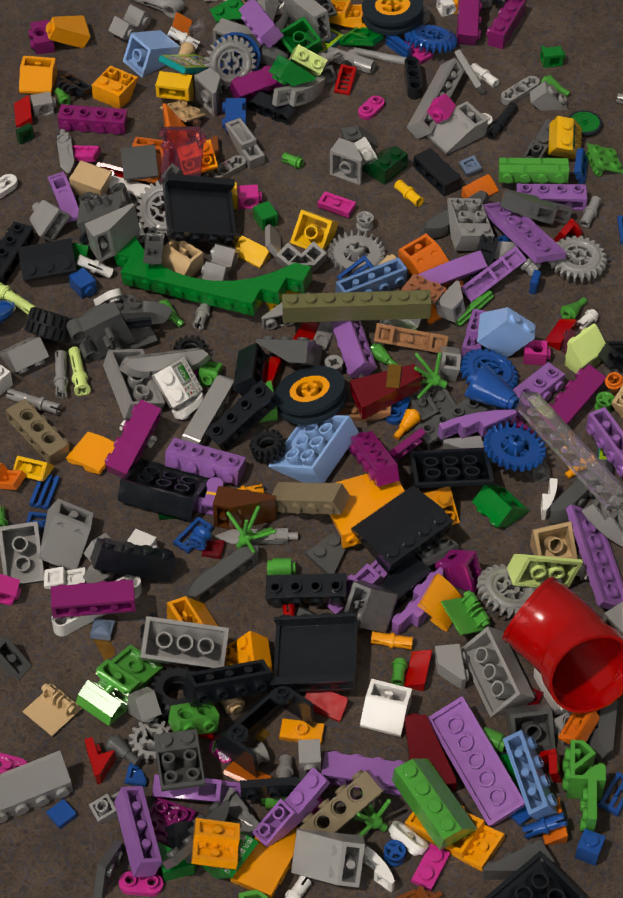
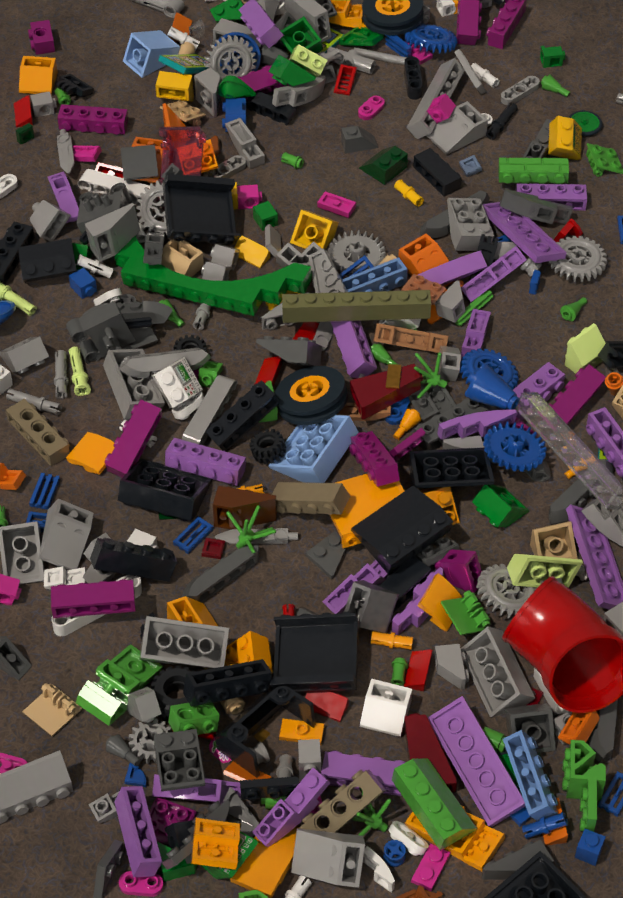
yellow slope [13,456,55,482] -> none
black tyre [24,307,72,343] -> none
light orange slope [46,15,91,48] -> none
blue tile [46,799,77,829] -> none
tan slope [69,160,113,197] -> none
red slope [84,737,116,785] -> none
sand blue tile [90,618,115,641] -> none
light orange slope [92,65,138,109] -> none
pearl gold window [93,639,115,660] -> none
light grey brick [108,4,153,41] -> none
blue wheel [188,526,212,551] -> none
medium lavender leg [197,477,223,515] -> none
black brick [233,343,267,397] -> none
black brick [265,573,349,607] -> none
bright green brick [267,558,296,575] -> none
light grey wheel [325,355,343,374] -> none
light grey slope [330,138,363,185] -> none
white brick [355,137,377,166] -> none
light grey wheel [356,211,374,232] -> none
orange slope [461,174,499,198] -> none
light blue slope [477,307,536,358] -> none
dark pink brick [523,340,551,366] -> none
light grey slope [530,81,568,111] -> none
red tile [537,749,562,783] -> none
white slope [541,478,557,520] -> none
red slope [545,319,577,351] -> none
clear pink pin [561,329,577,354] -> none
blue tile [574,148,588,184] -> none
white pin [576,309,598,330] -> none
light grey pin [579,196,602,228] -> none
bright green wheel [594,391,614,413] -> none
none -> green piece [218,76,256,98]
none -> light grey wing [308,249,348,293]

